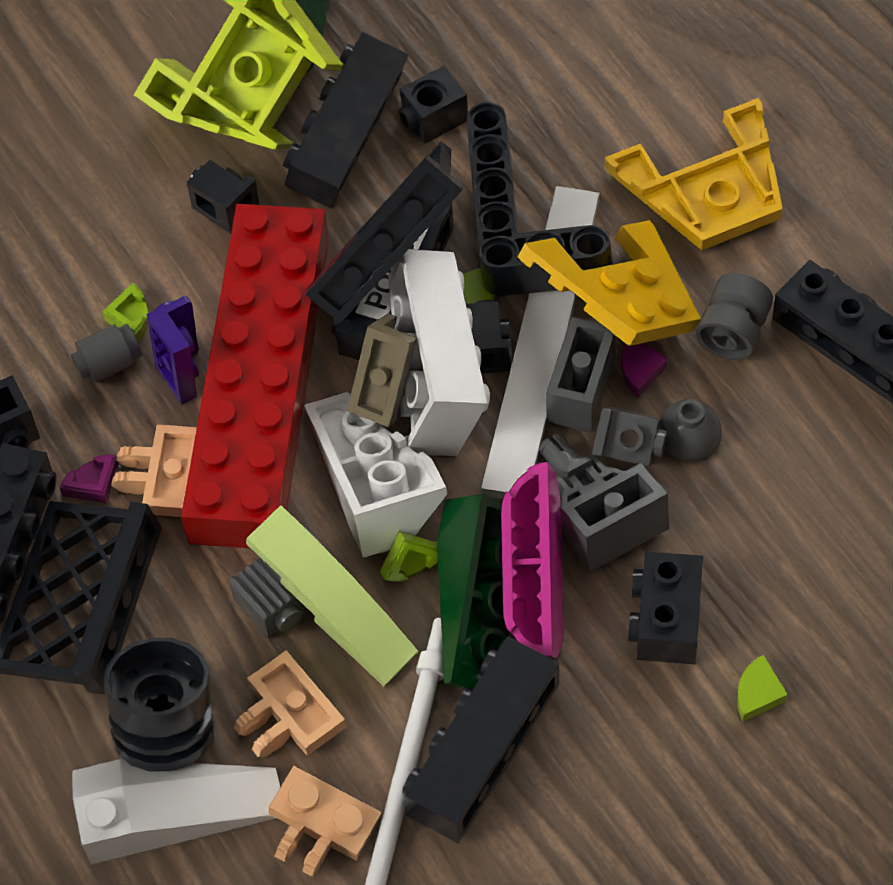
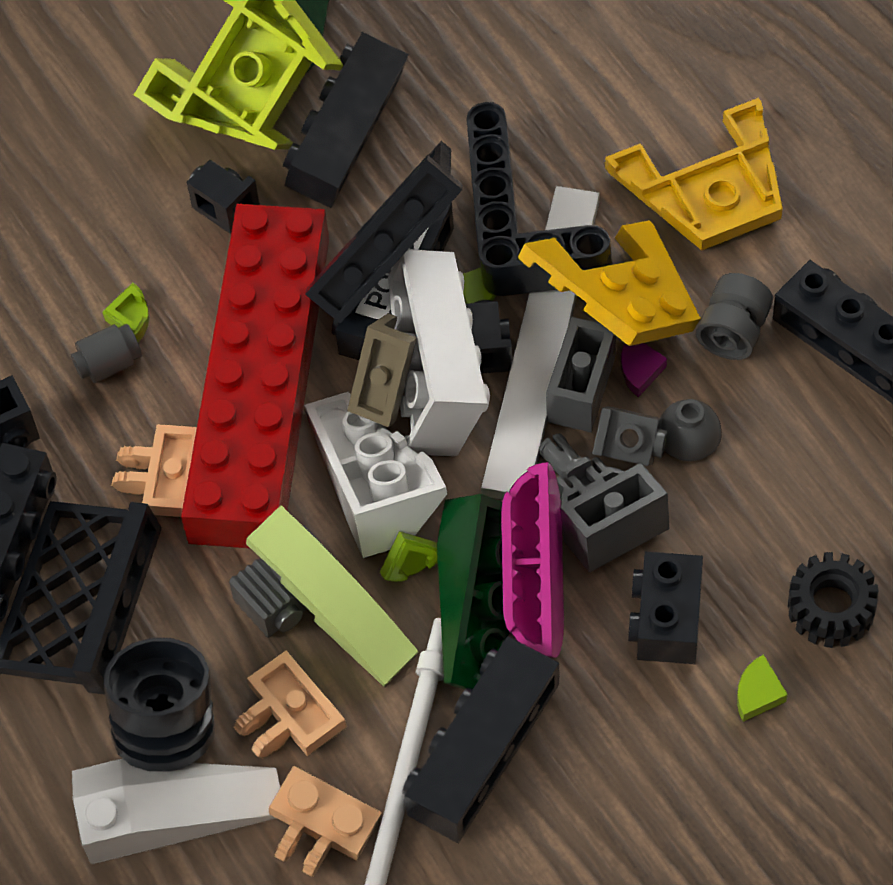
magenta tile [59,455,119,503] -> none
dark purple bracket [146,296,199,405] -> none
black brick [398,66,468,144] -> none
none -> black tyre [787,552,879,648]

